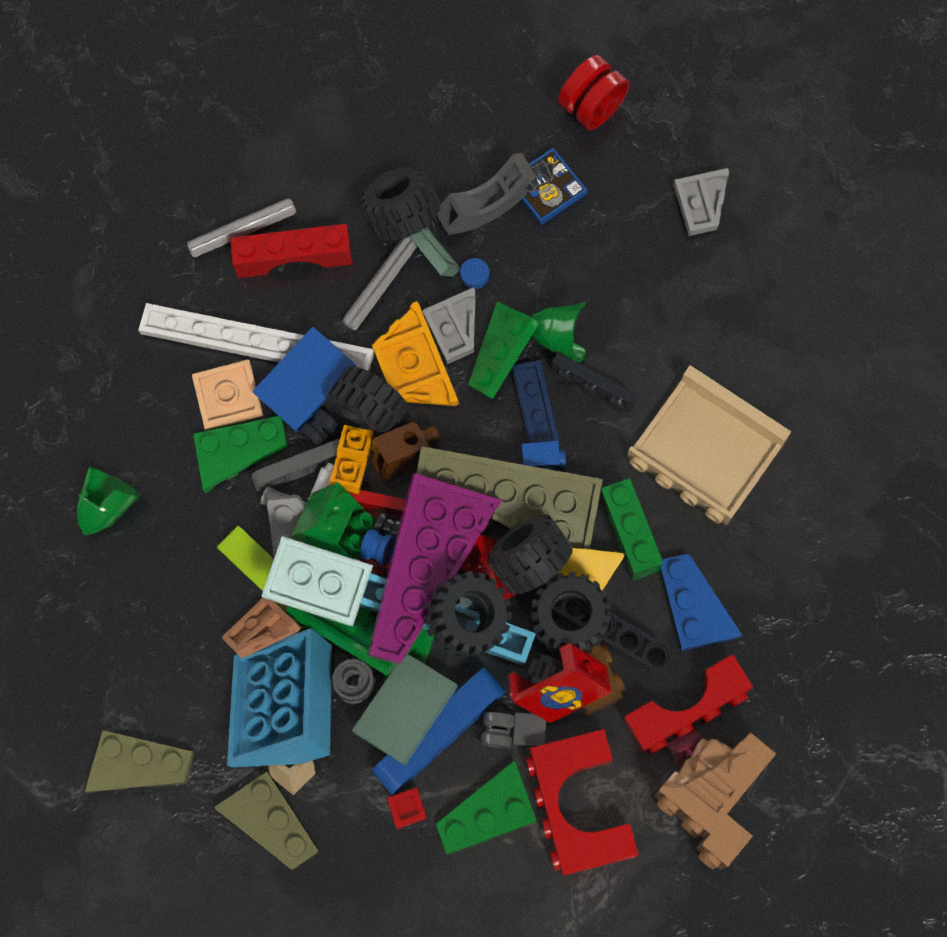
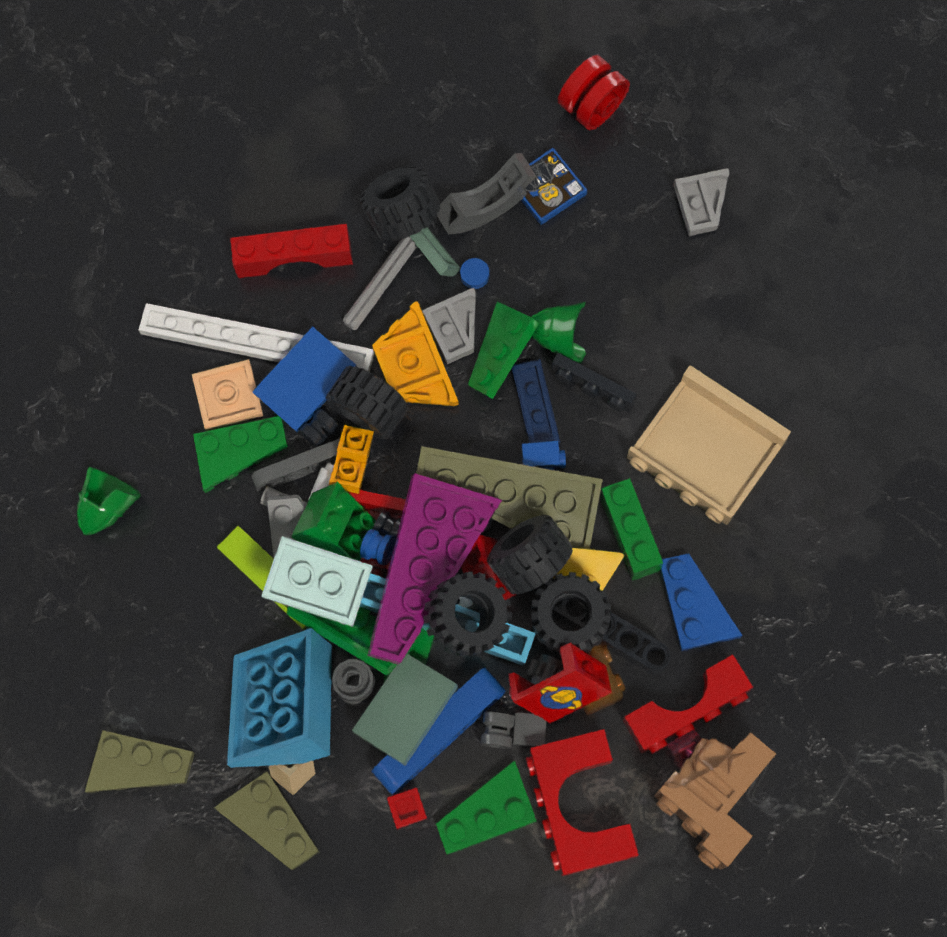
light grey axle [187,198,296,257] -> none
nougat wing [221,598,301,659] -> none
reddish brown torso [369,422,441,484] -> none

